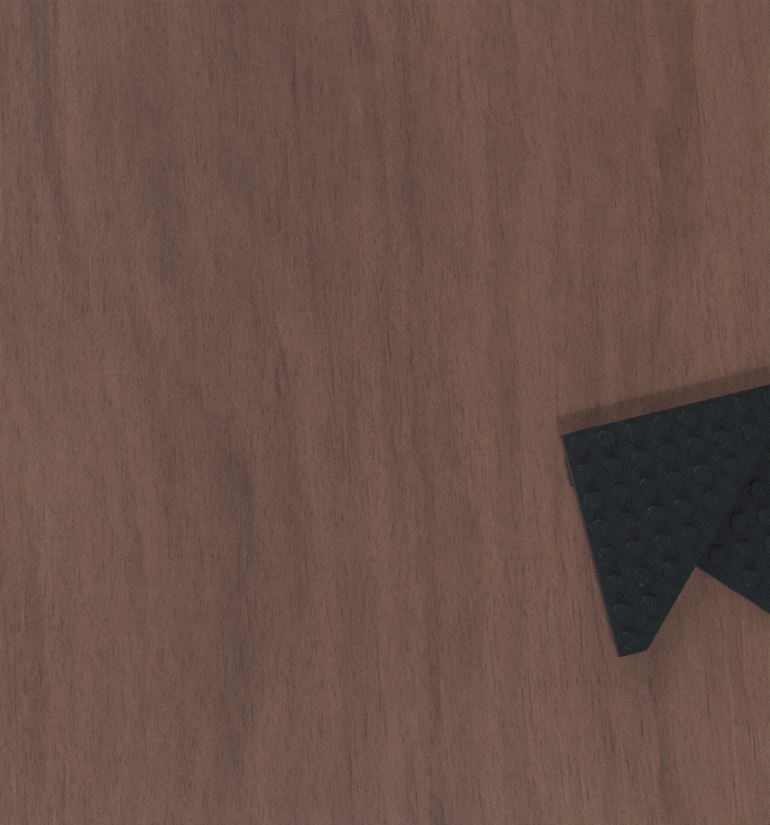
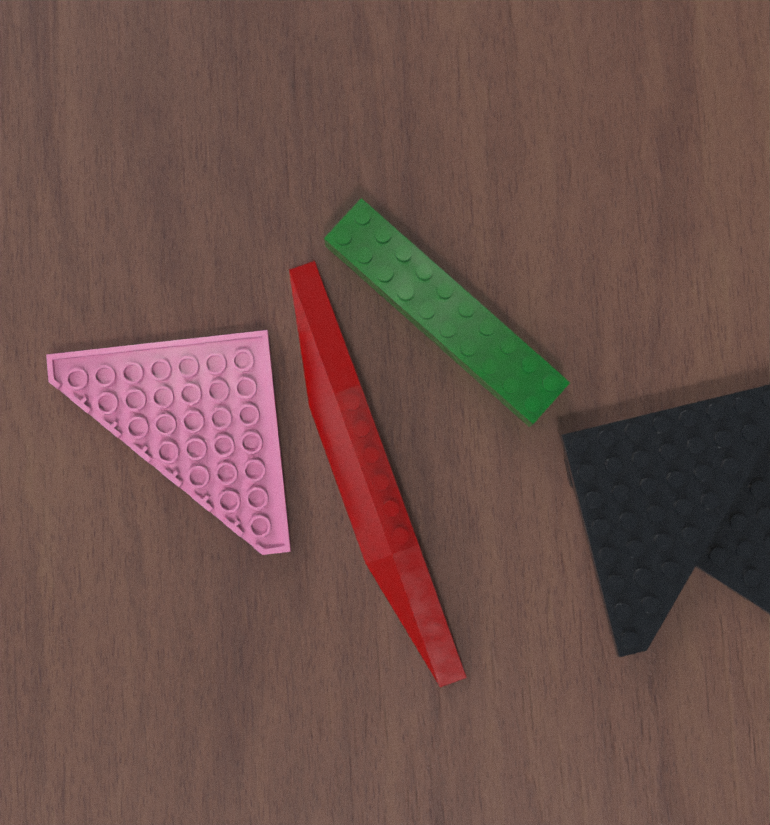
none -> bright pink plate [46,330,291,555]
none -> red wedge [289,261,467,688]
none -> green brick [324,198,570,427]

